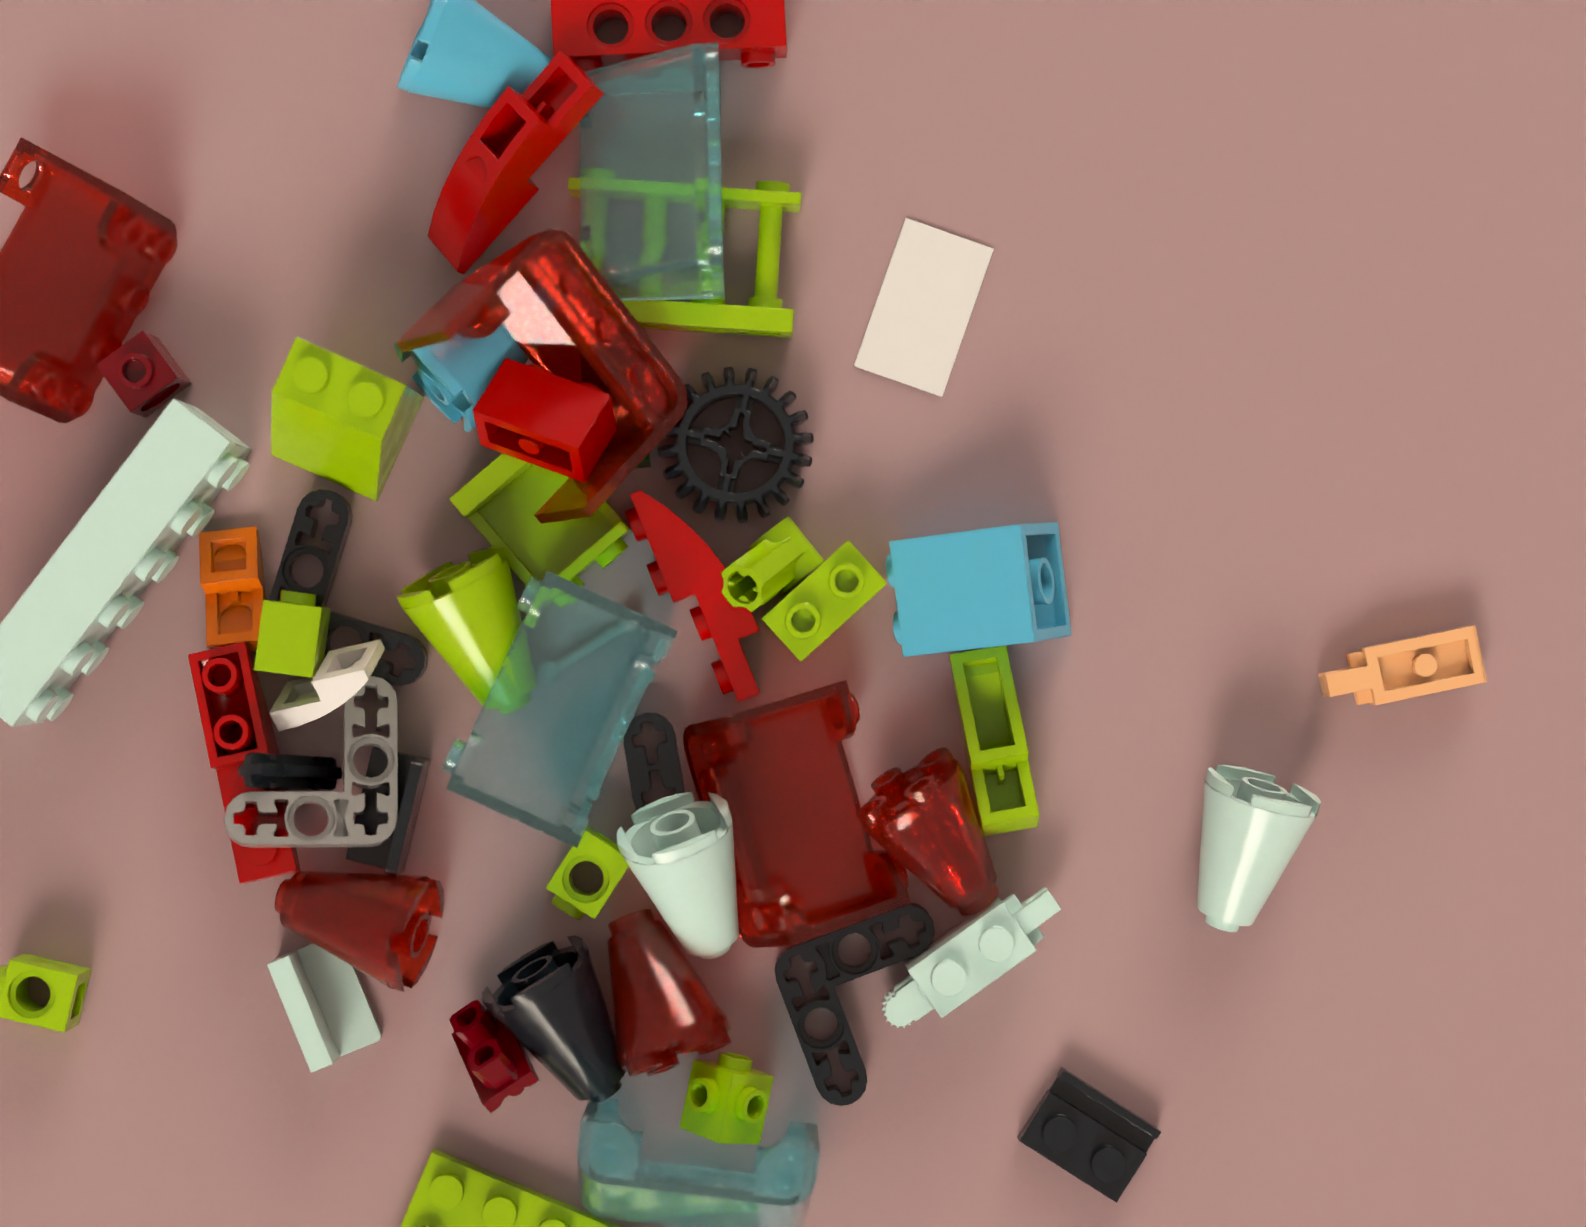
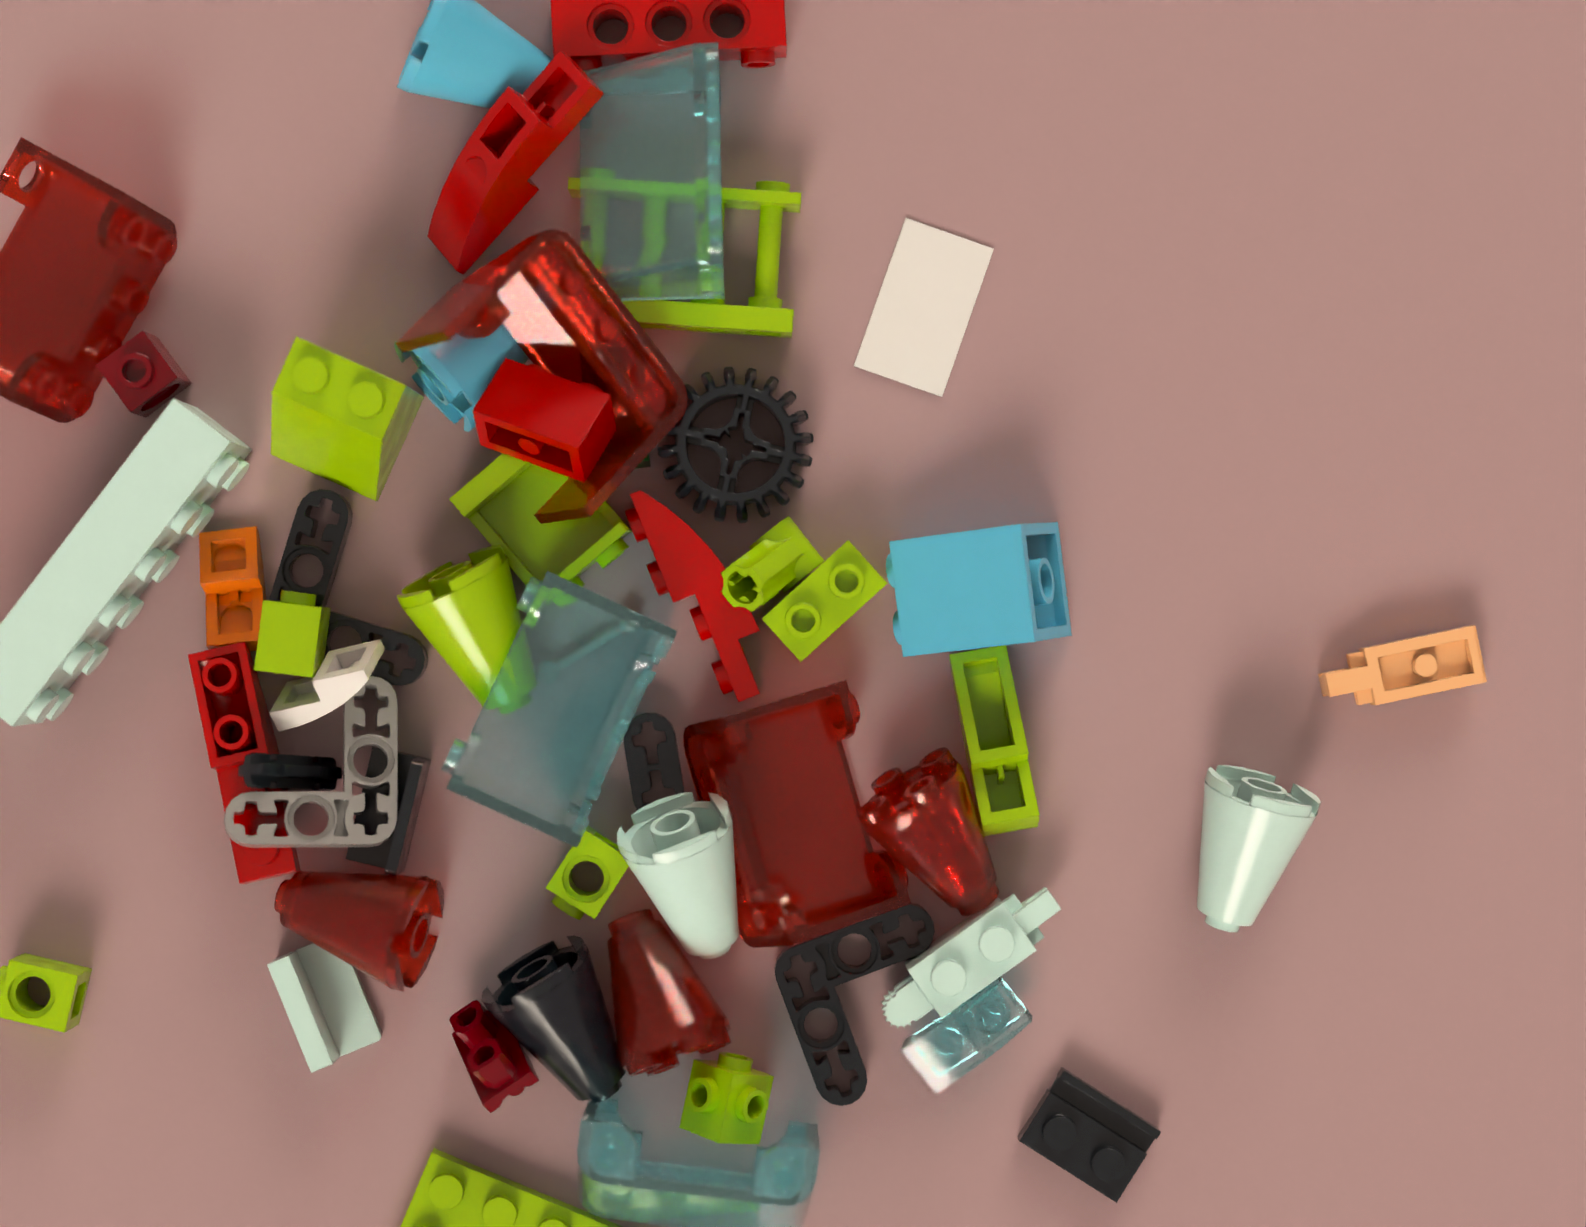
none -> clear light blue slope [901,976,1033,1093]

